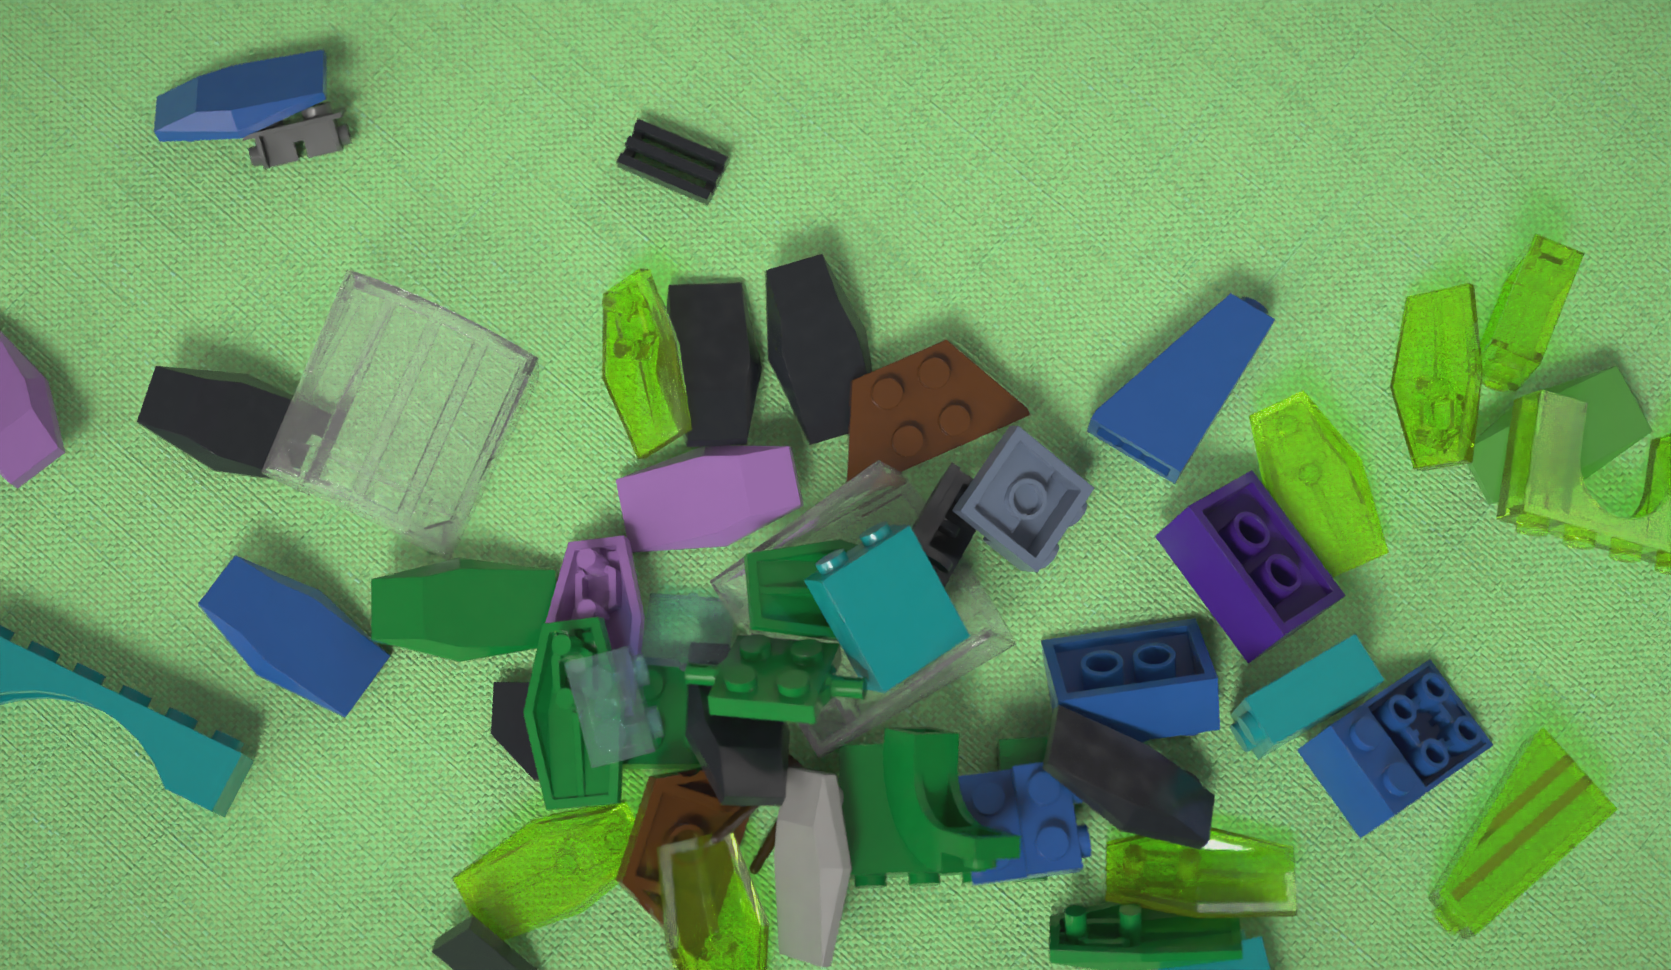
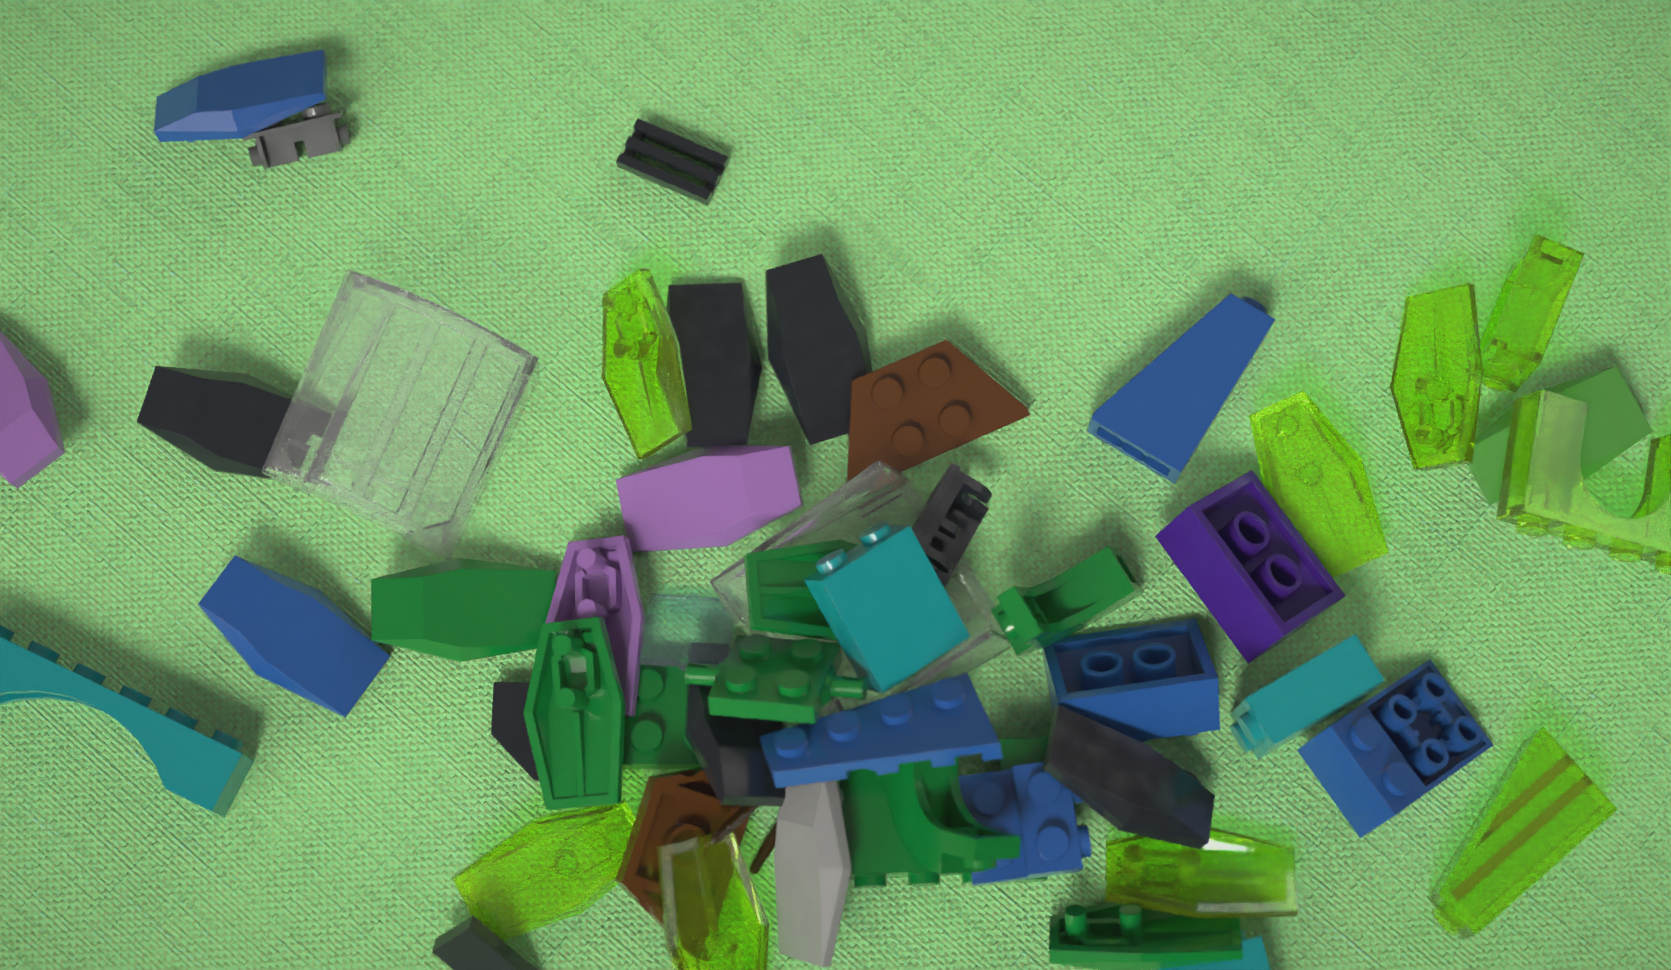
clear light blue bracket [564,645,665,768] -> none
sand blue plate [952,426,1094,573] -> none
none -> blue wing [760,673,1003,788]
none -> green arch [990,546,1144,656]

